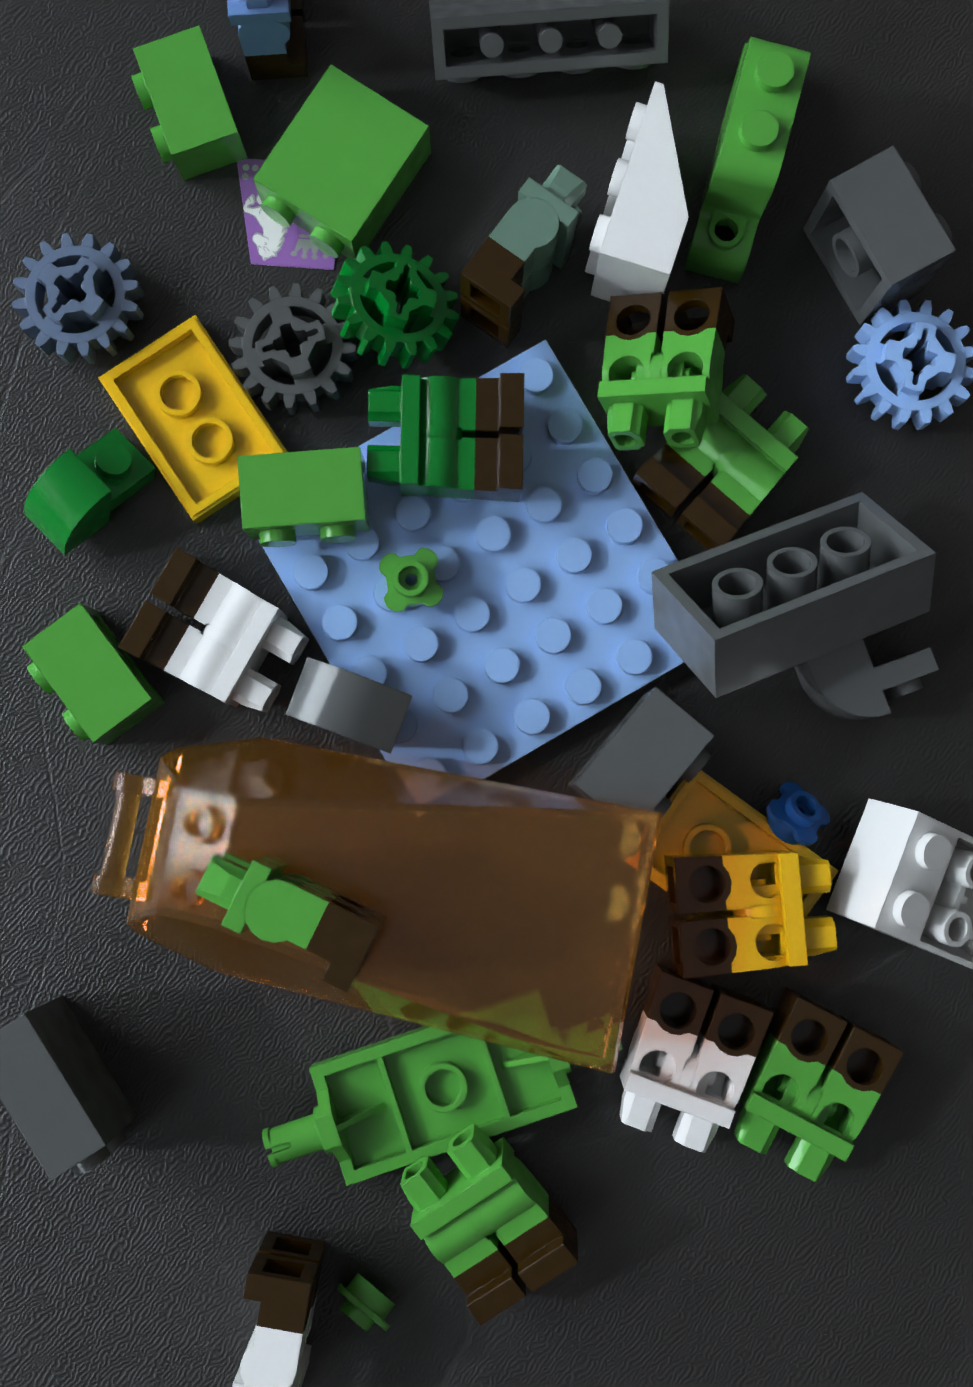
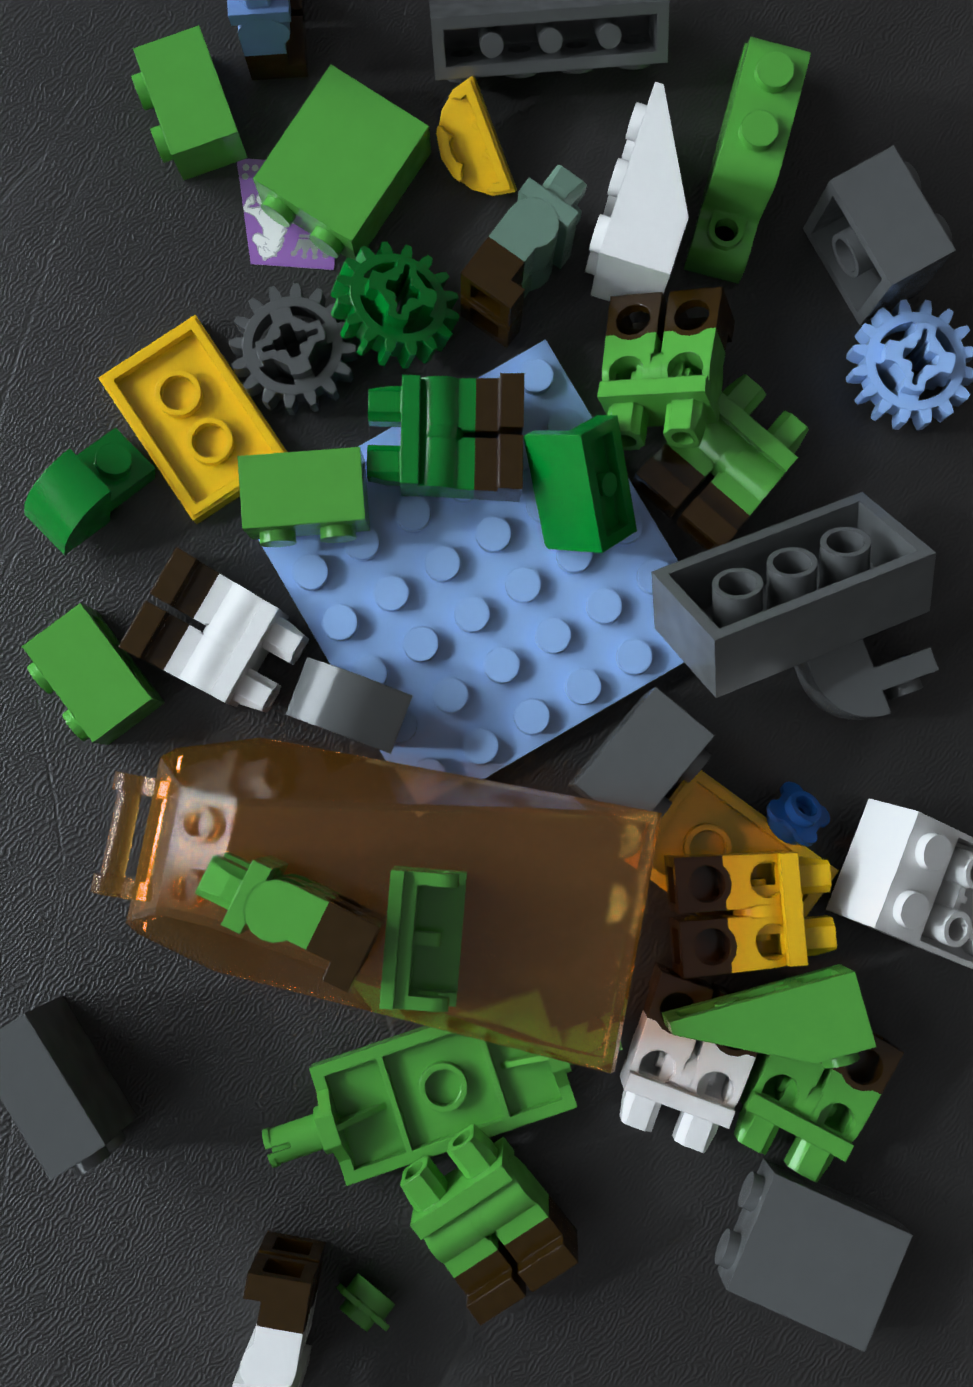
sand blue gear [12,233,145,364] -> none
bright green plate [379,548,443,612] -> none
none -> bright green hinge [379,866,467,1012]
none -> yellow tile [436,75,517,196]
none -> green panel [524,415,637,553]
none -> bright green slope [662,964,876,1068]
none -> dark grey brick [715,1158,913,1352]

